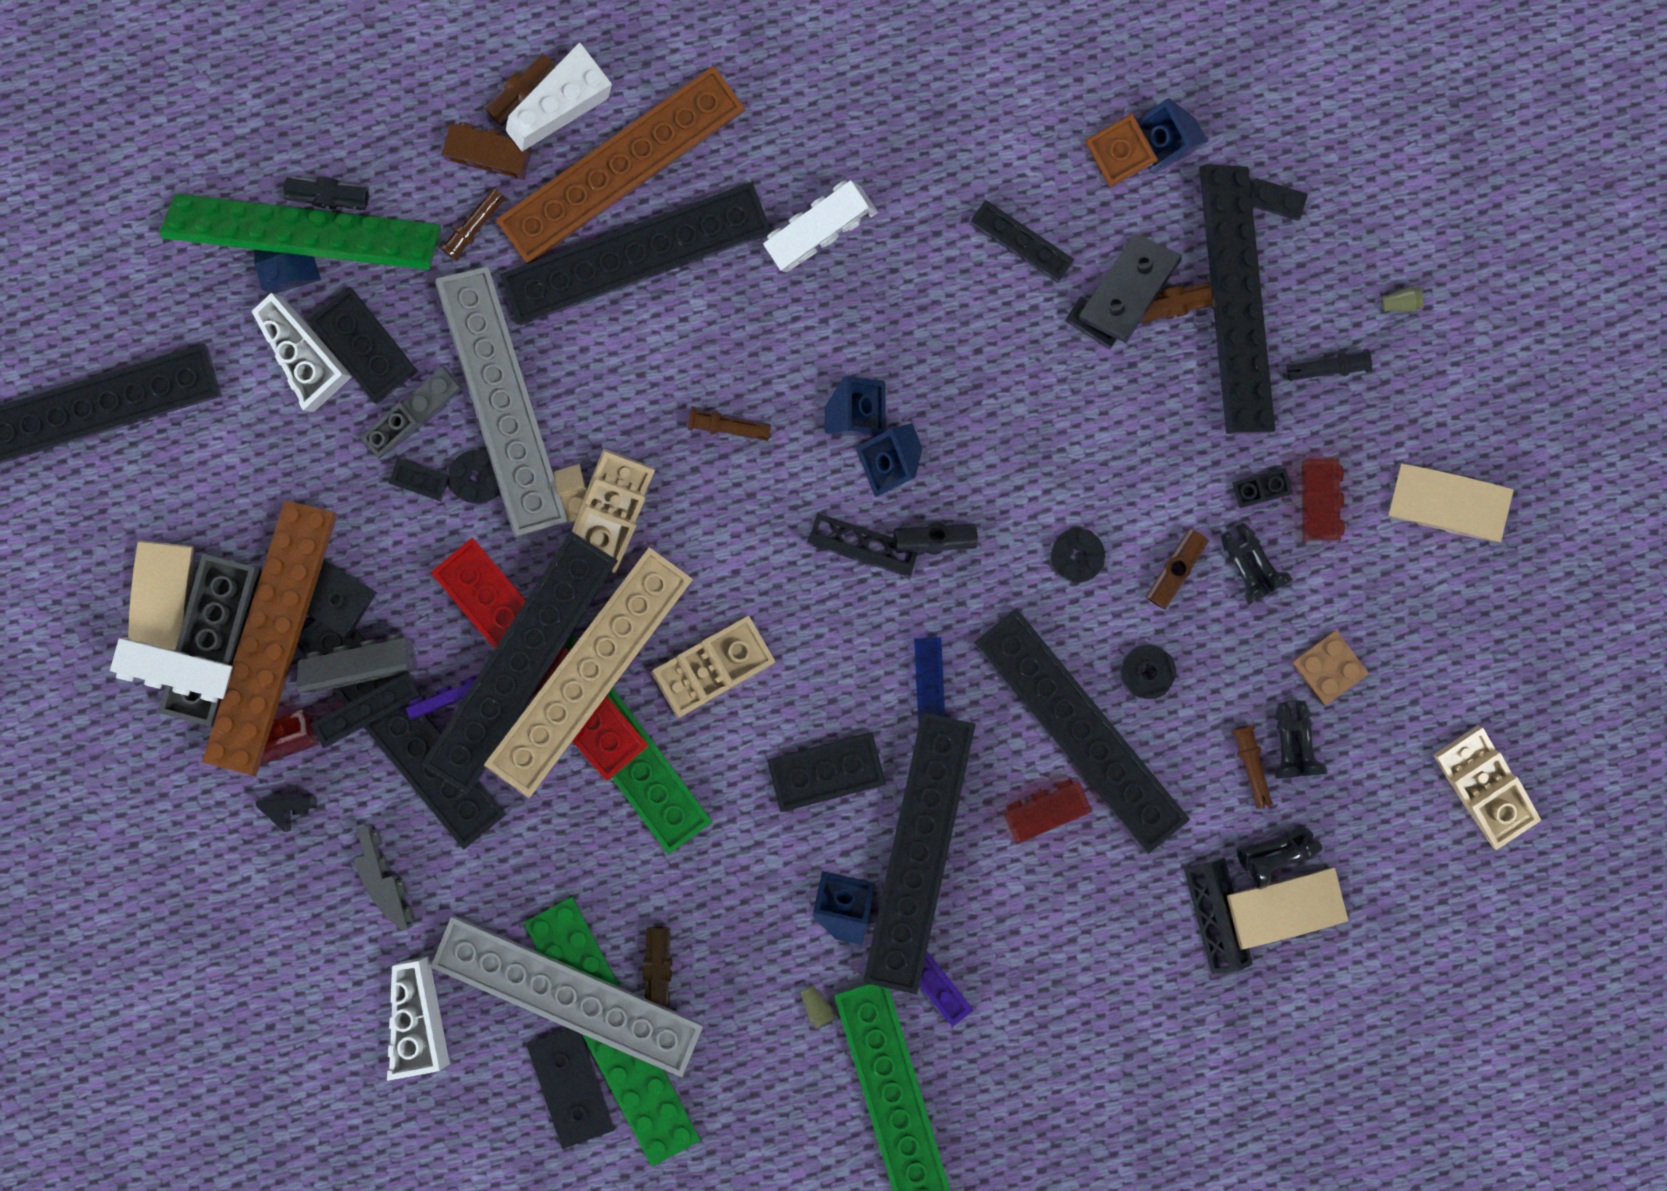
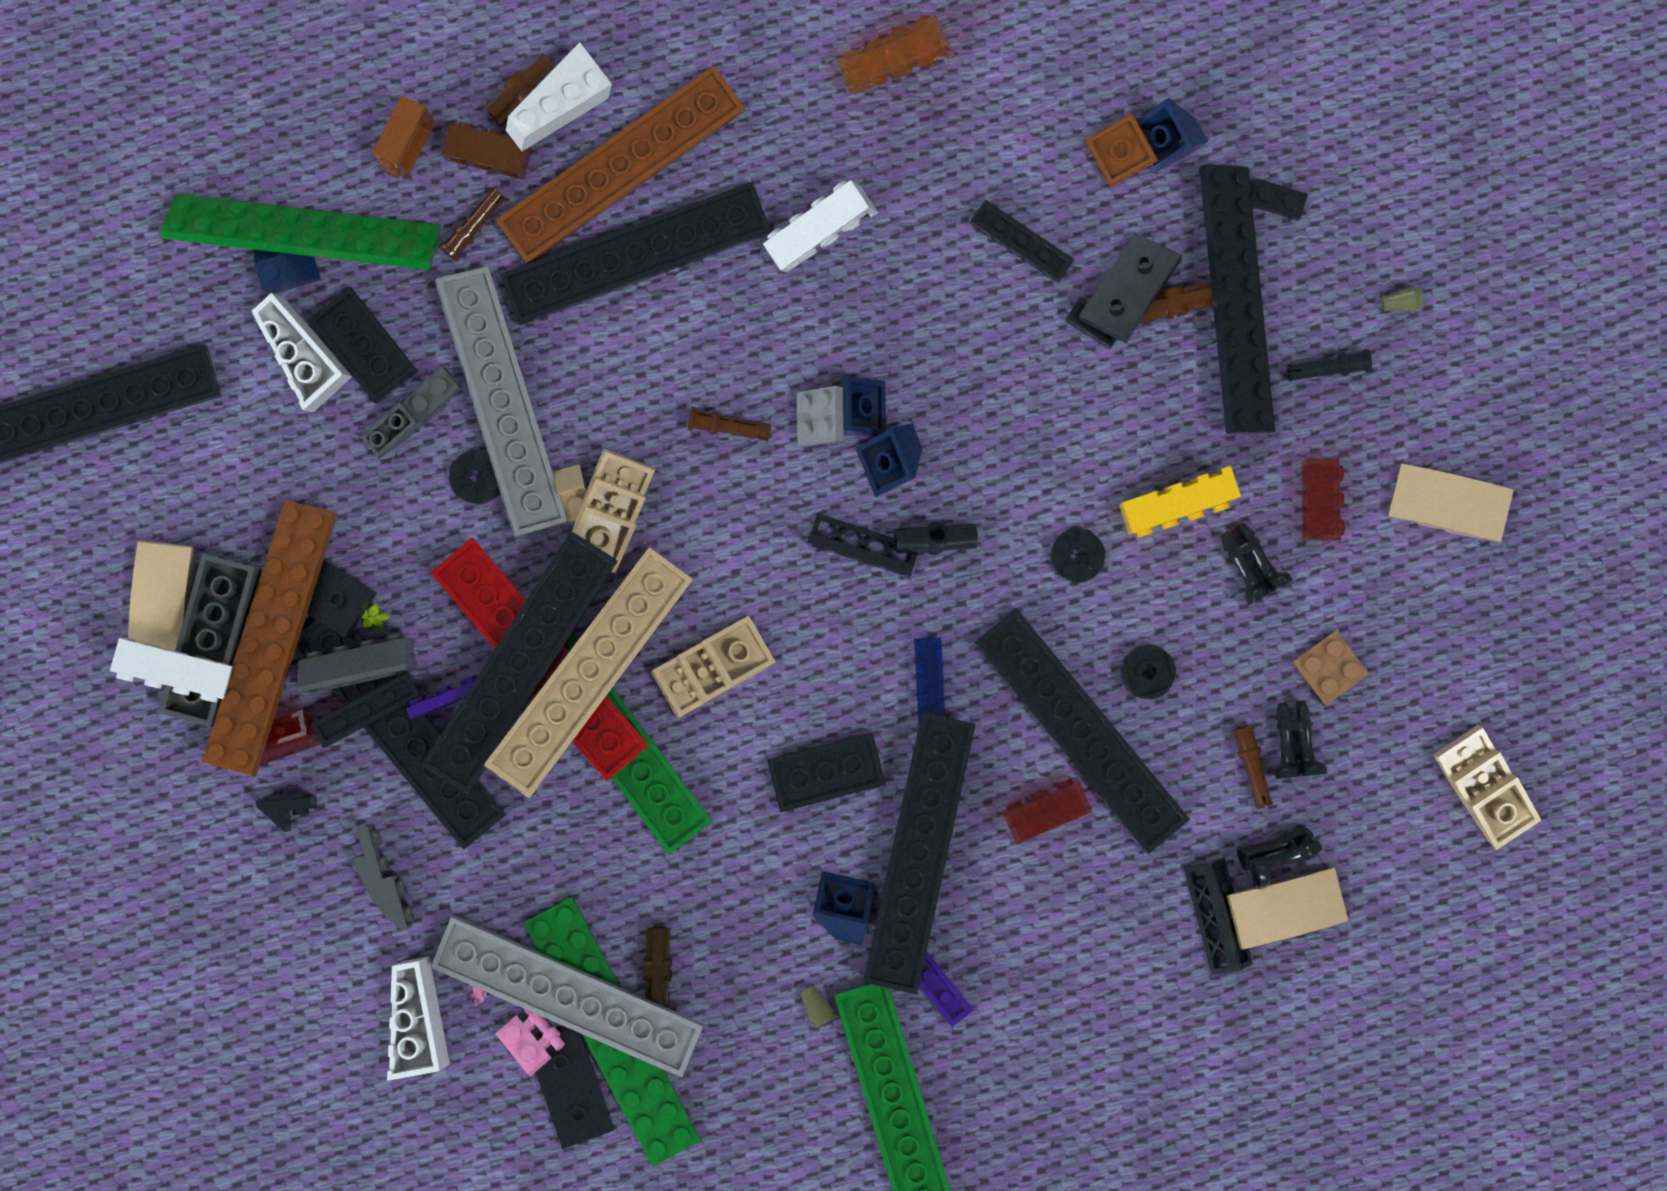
black piece [283,176,369,211] -> none
black plate [389,458,449,502] -> none
reddish brown piece [1145,528,1209,610] -> none
black slope [1232,468,1293,508] -> none
none -> lime plant [362,603,390,632]
none -> dark orange window [372,95,436,178]
none -> bright pink piece [469,985,487,1006]
none -> bright pink plate [495,1009,565,1076]
none -> light grey plate [797,386,844,447]
none -> clear orange wedge [837,15,956,95]
none -> yellow wedge [1119,465,1241,538]

